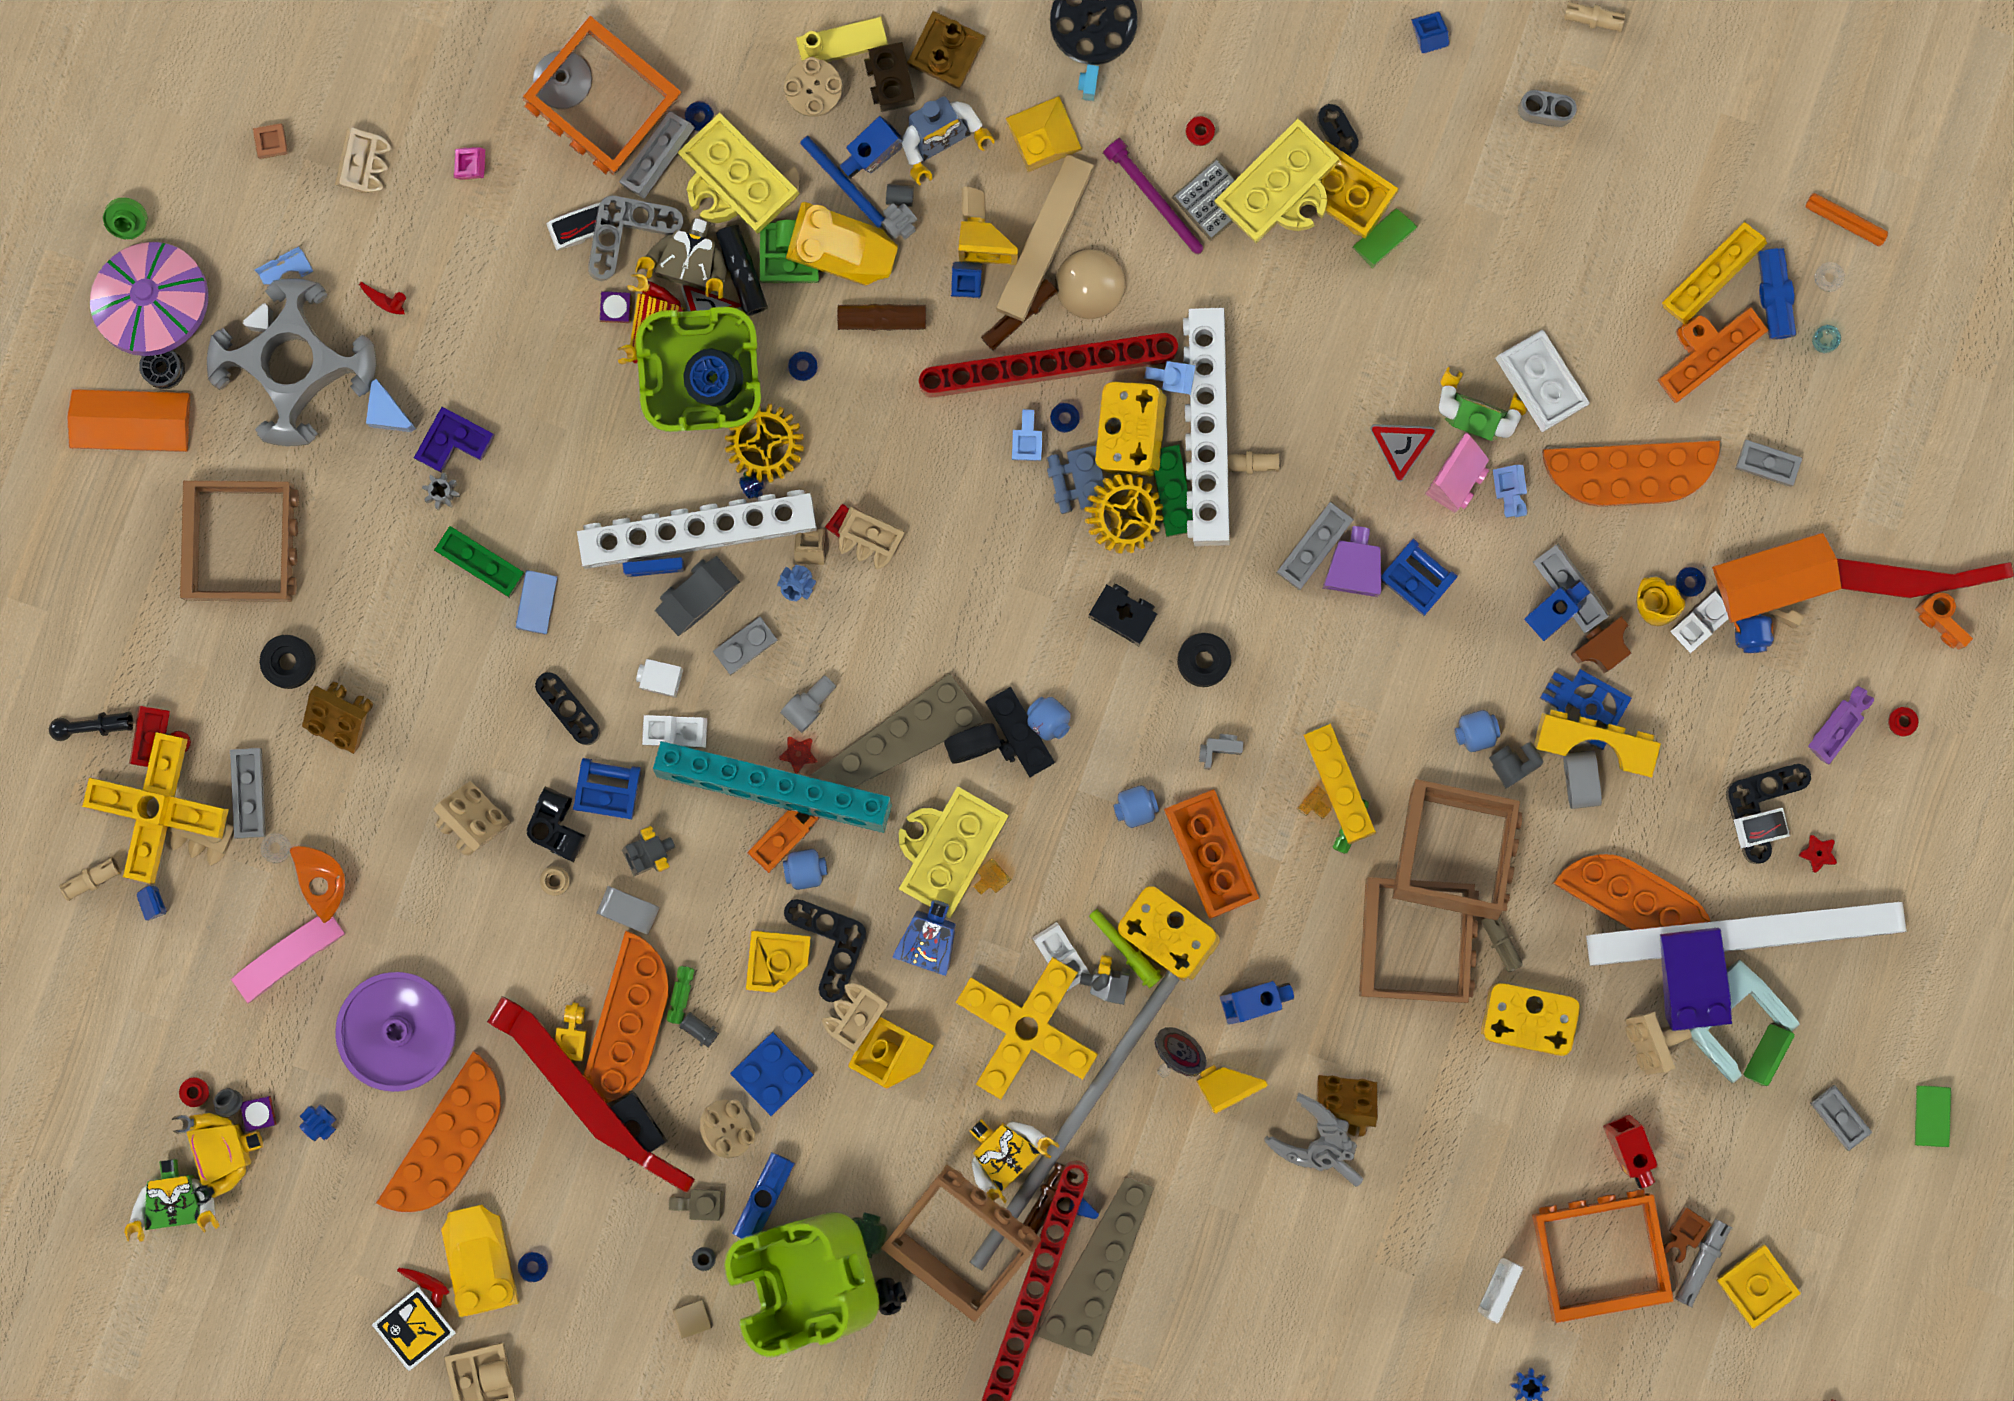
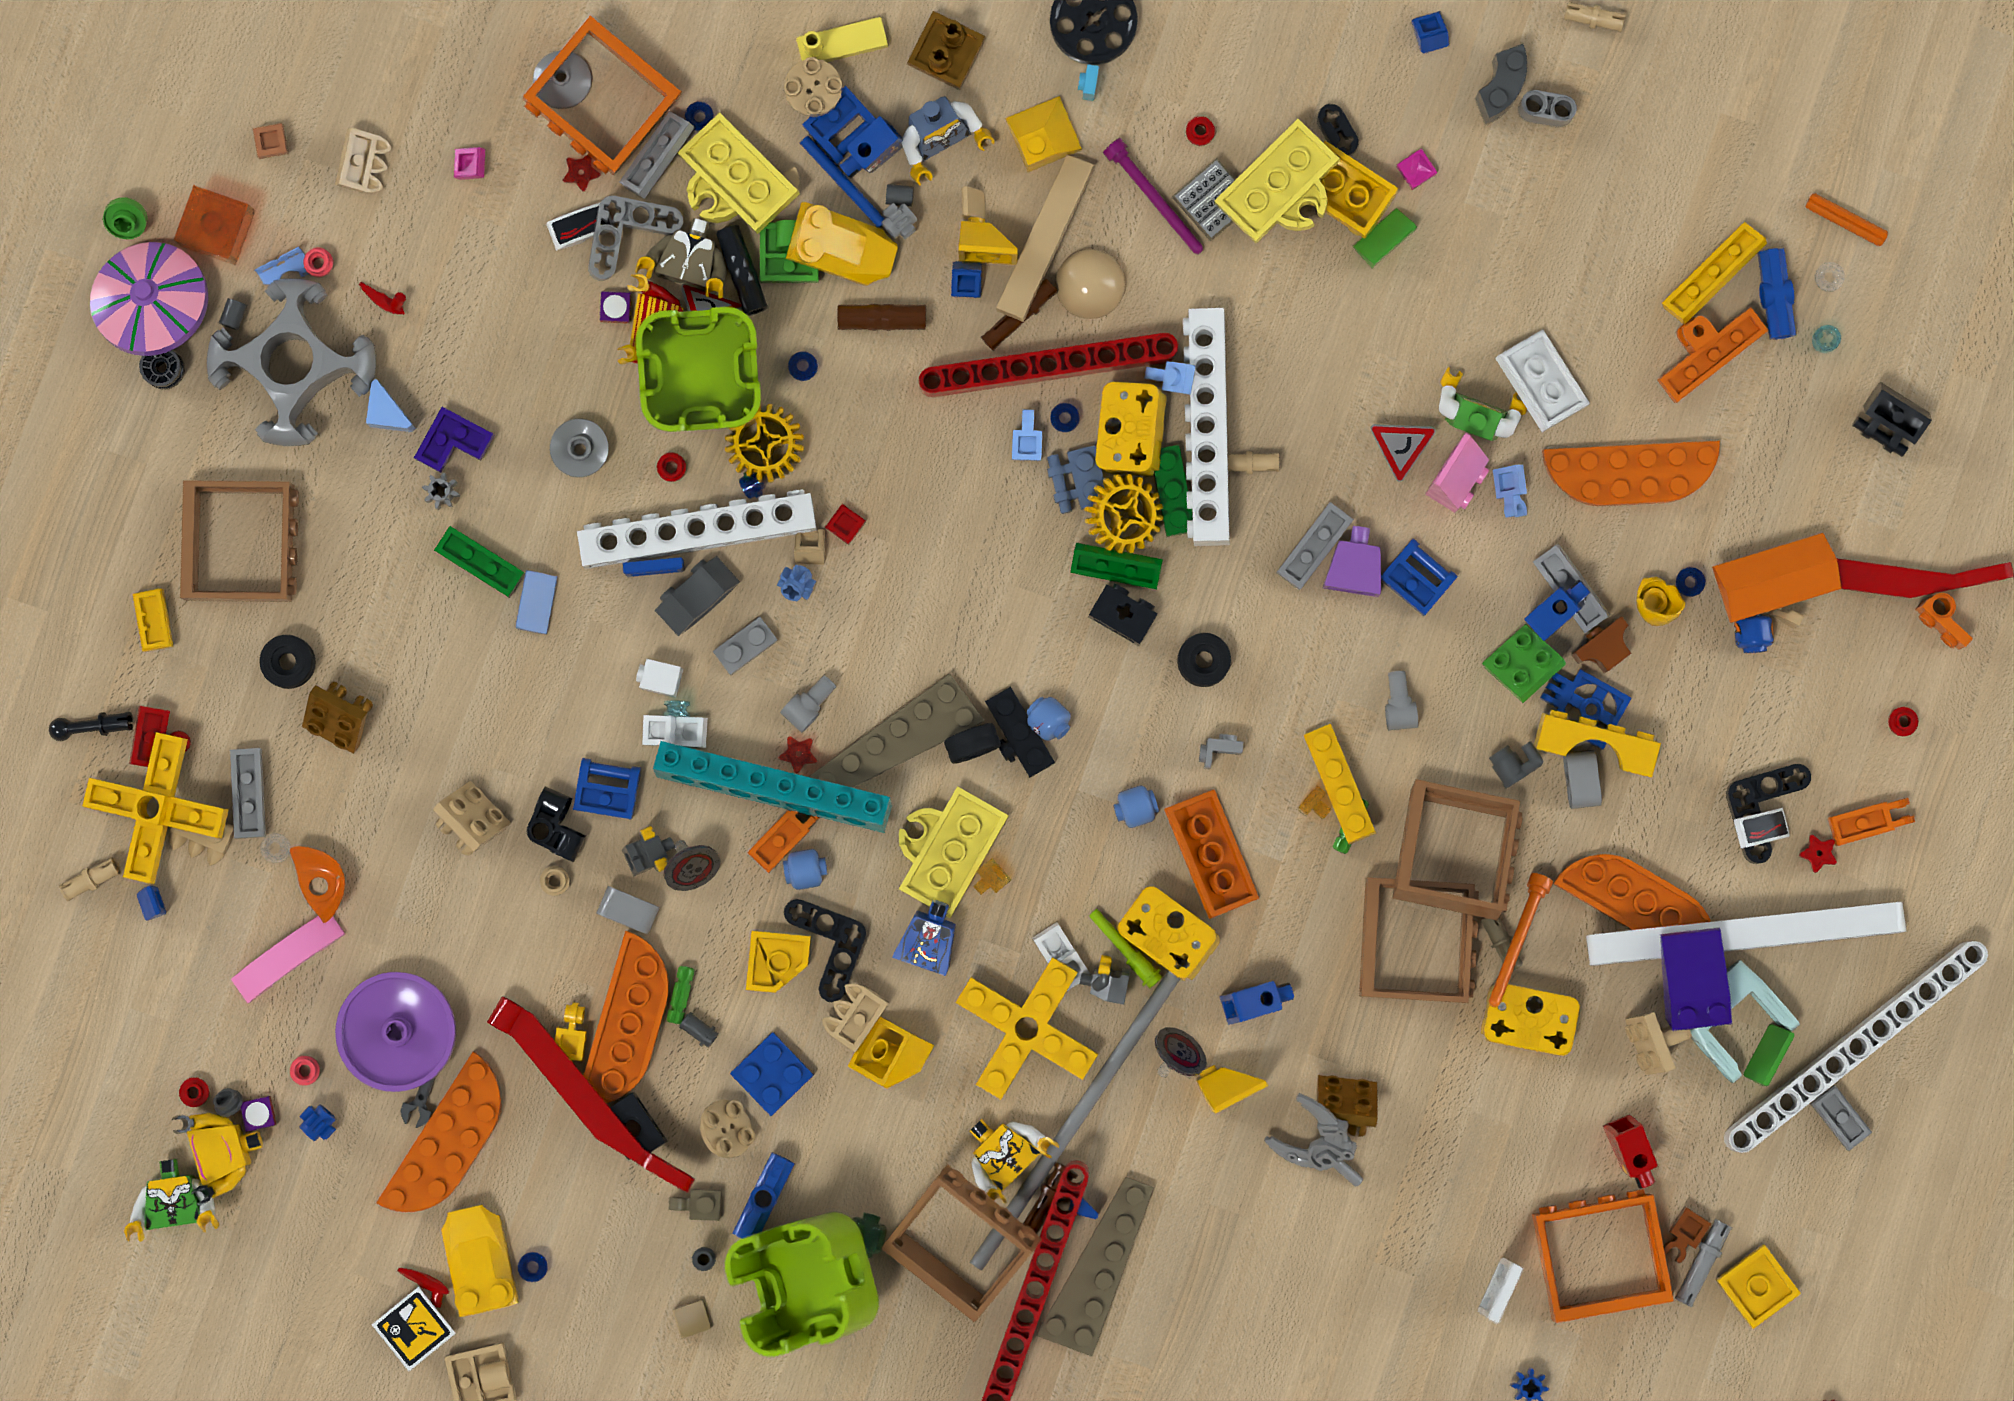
orange slope [67,389,190,452] -> none
white slope [243,304,273,332] -> none
black beam [535,672,600,745] -> none
wheel [683,348,744,407] -> none
tan plate [838,507,905,569] -> none
dark brown brick [864,42,915,112] -> none
black gear [875,1278,907,1315] -> none
medium blue head [1454,710,1500,752] -> none
white slope [1670,590,1729,653] -> none
light grey plate [1735,440,1802,487] -> none
medium lavender plate [1808,686,1874,765] -> none
bright green slope [1915,1086,1951,1147] -> none
none -> yellow plate [132,588,174,652]
none -> clear orange brick [173,185,255,265]
none -> dark grey hinge [219,298,247,330]
none -> coral plate [290,1056,320,1086]
none -> coral plate [303,248,333,277]
none -> dark grey bar [400,1077,435,1128]
none -> light grey dish [550,419,609,477]
none -> clear red plate [563,155,600,192]
none -> red plate [657,452,686,482]
none -> clear light blue bush [663,700,690,717]
none -> shield [663,840,720,891]
none -> blue plate [802,85,876,165]
none -> green plate [1070,543,1163,590]
none -> light grey pin [1385,671,1418,731]
none -> dark pink tile [1396,149,1438,190]
none -> dark grey brick [1475,43,1527,125]
none -> bright green plate [1482,624,1566,703]
none -> orange piece [1489,873,1553,1007]
none -> white beam [1724,941,1988,1153]
none -> orange hinge [1828,798,1915,846]
none -> black brick [1852,382,1932,457]

